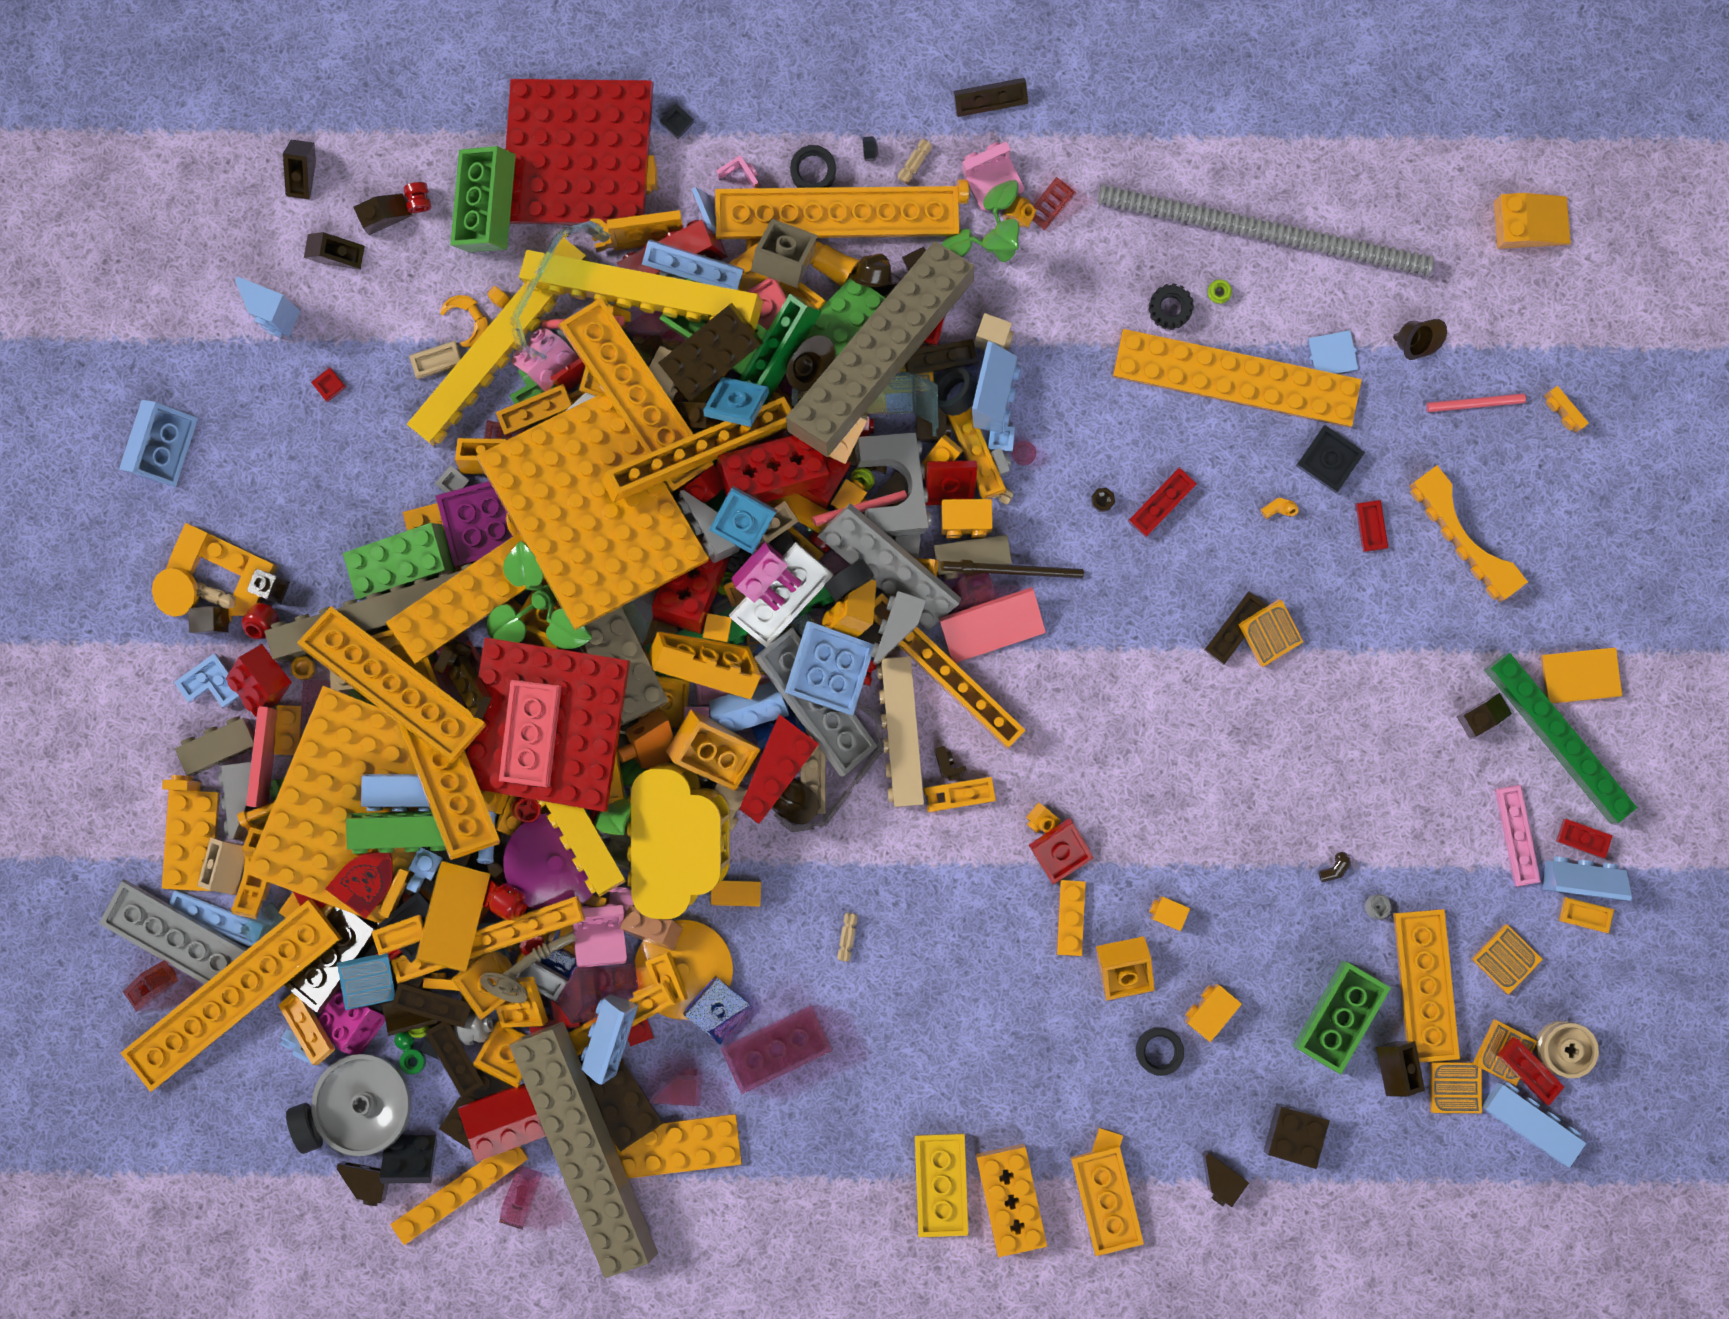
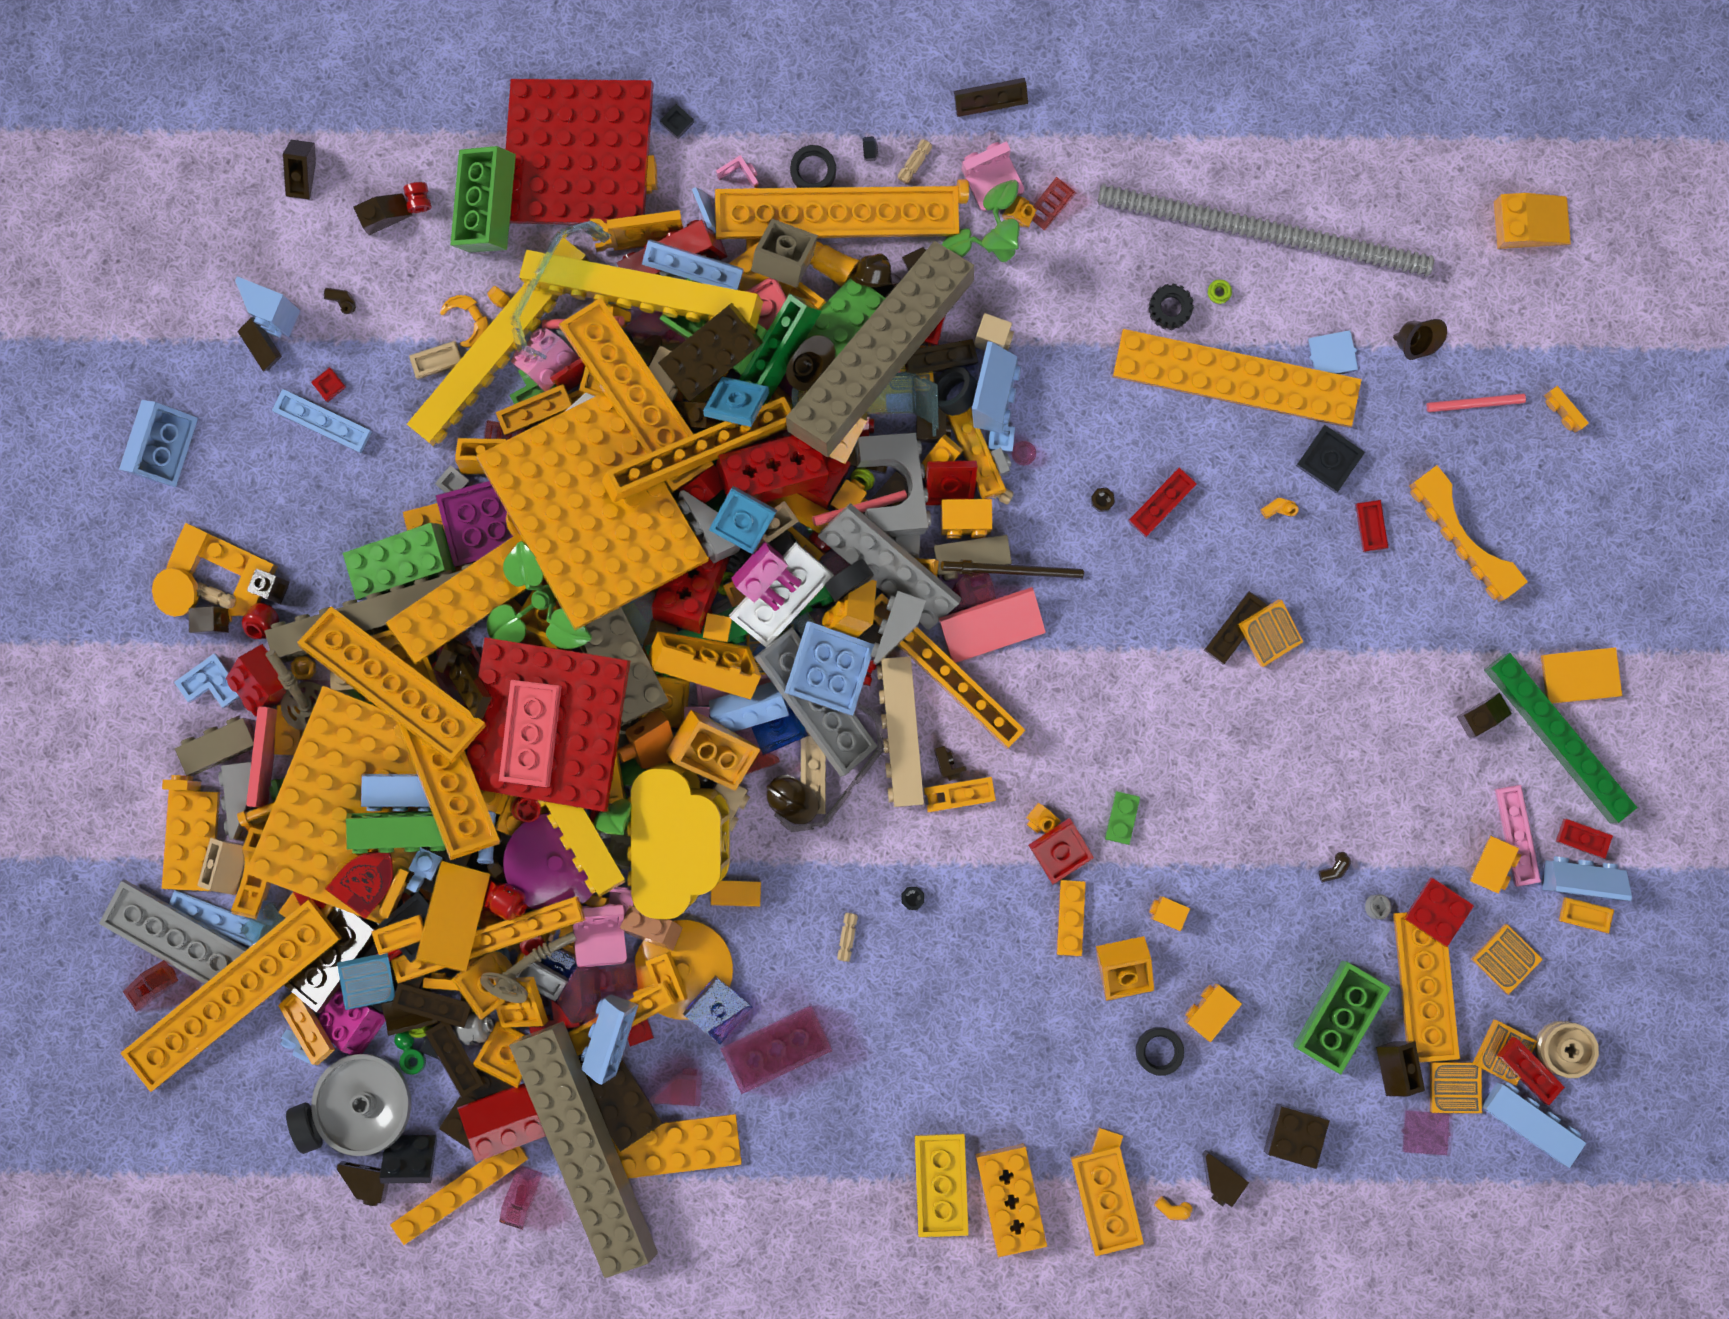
dark brown slope [304,232,365,269] -> none
red wing [739,714,819,824] -> none
none -> dark brown tile [237,317,282,371]
none -> dark tan dish [266,649,322,731]
none -> light blue plate [272,389,372,453]
none -> dark brown arm [324,288,356,314]
none -> tile [478,909,502,929]
none -> black tile [901,886,925,910]
none -> bright green plate [1105,791,1140,845]
none -> light orange arm [1154,1196,1193,1220]
none -> clear pink piece [1401,1110,1451,1155]
none -> red plate [1403,878,1474,947]
none -> light orange brick [1470,835,1521,894]

